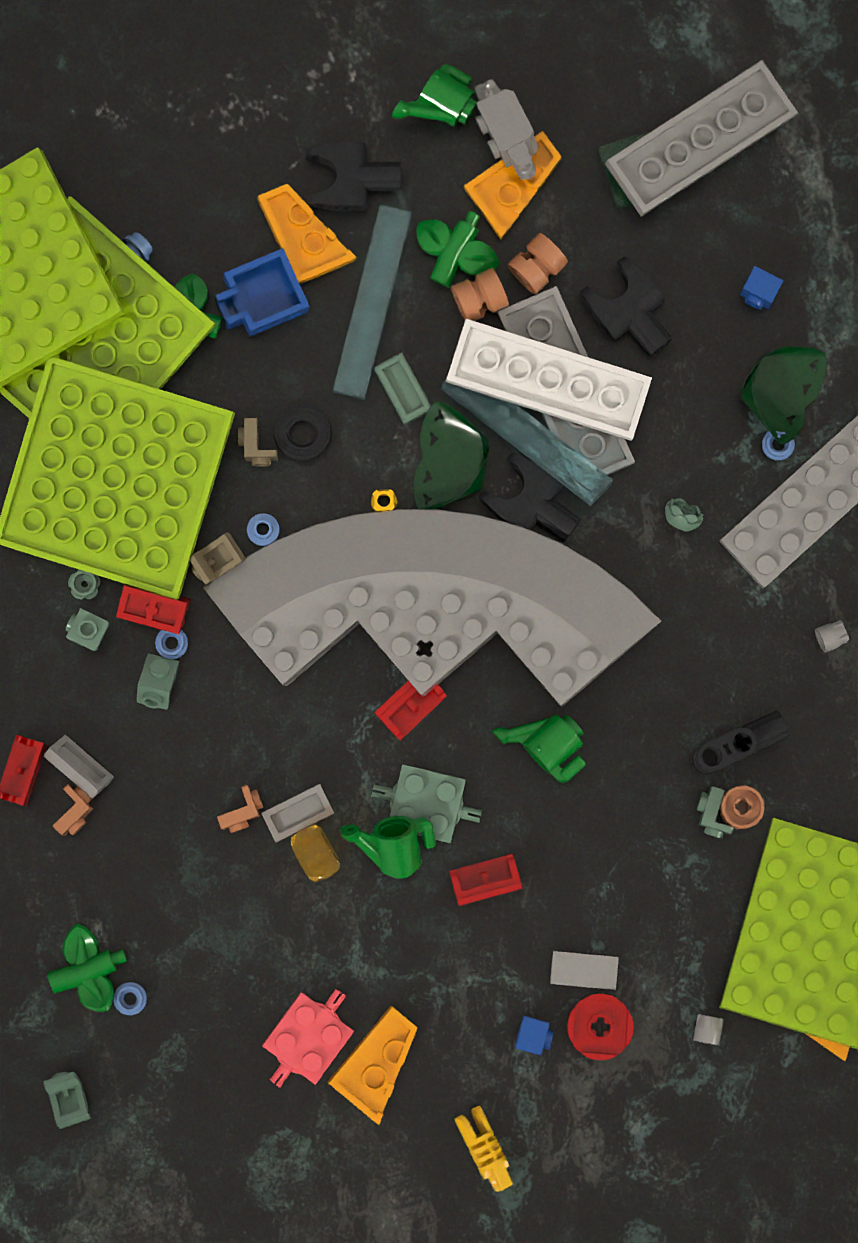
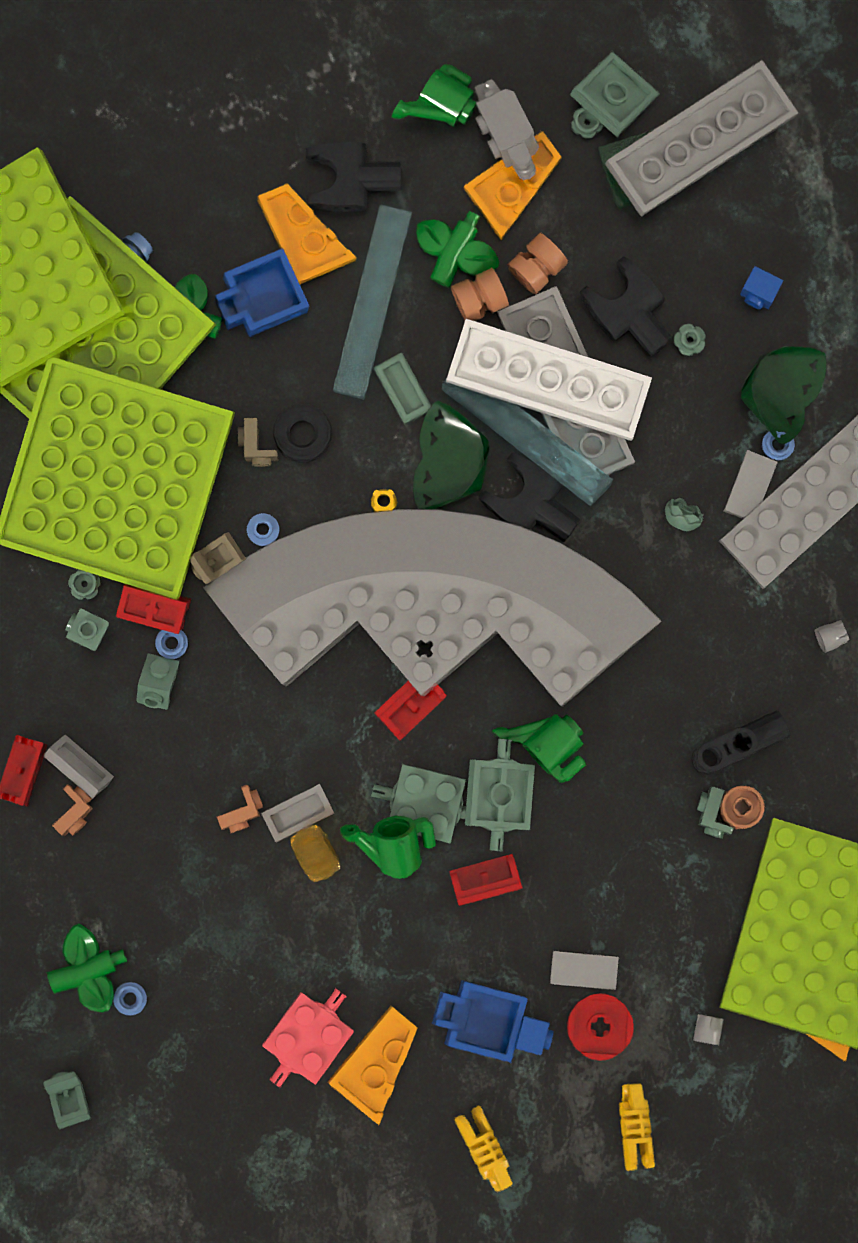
none -> blue piece [432,980,528,1063]
none -> sand green plate [465,739,535,851]
none -> sand green tile [570,52,660,137]
none -> sand green plate [571,108,603,138]
none -> yellow hinge [619,1083,655,1171]
none -> sand green plate [674,324,705,356]
none -> light grey tile [724,450,778,519]

